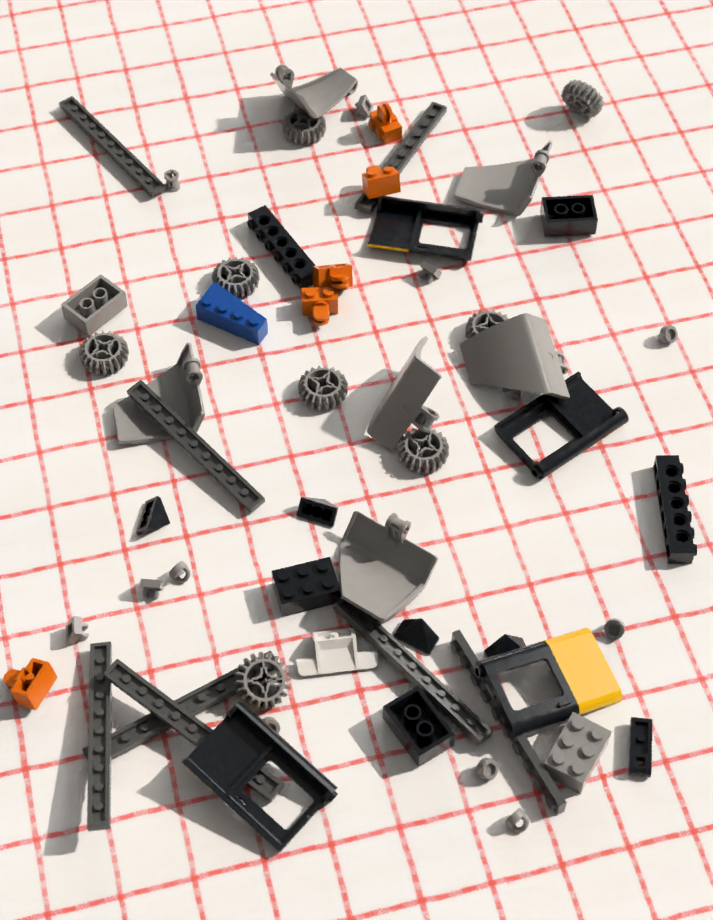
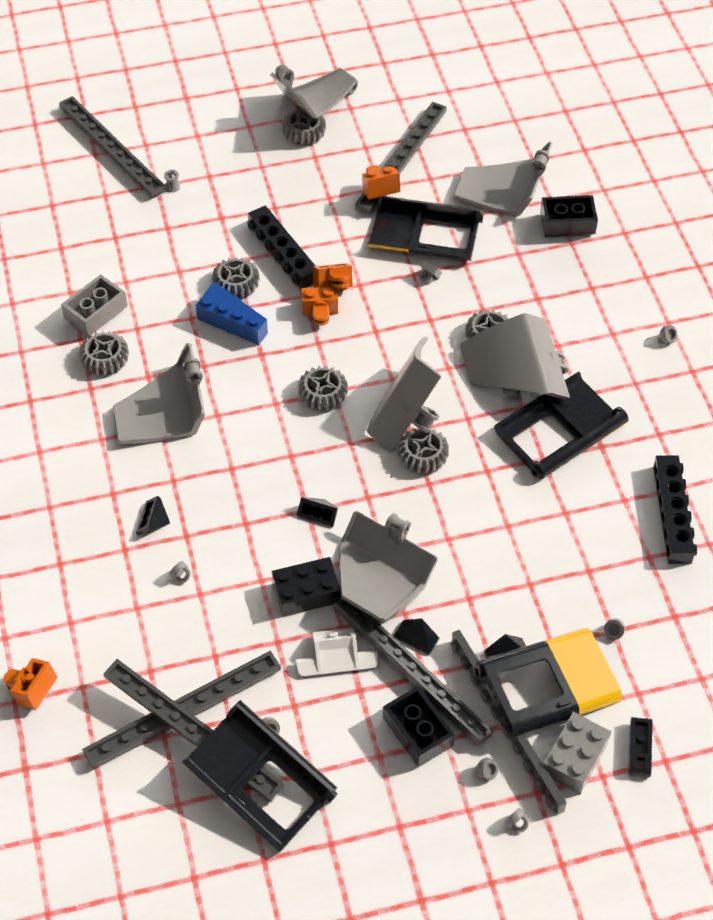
light grey tile [66,616,89,645] -> none
dark grey plate [87,641,112,832] -> none
dark grey plate [127,380,265,513] -> none
light grey tile [140,579,164,598] -> none
light grey gear [234,652,291,710] -> none
light grey tile [353,95,374,119] -> none
orange brick [368,102,402,145] -> none
light grey gear [561,79,604,118] -> none

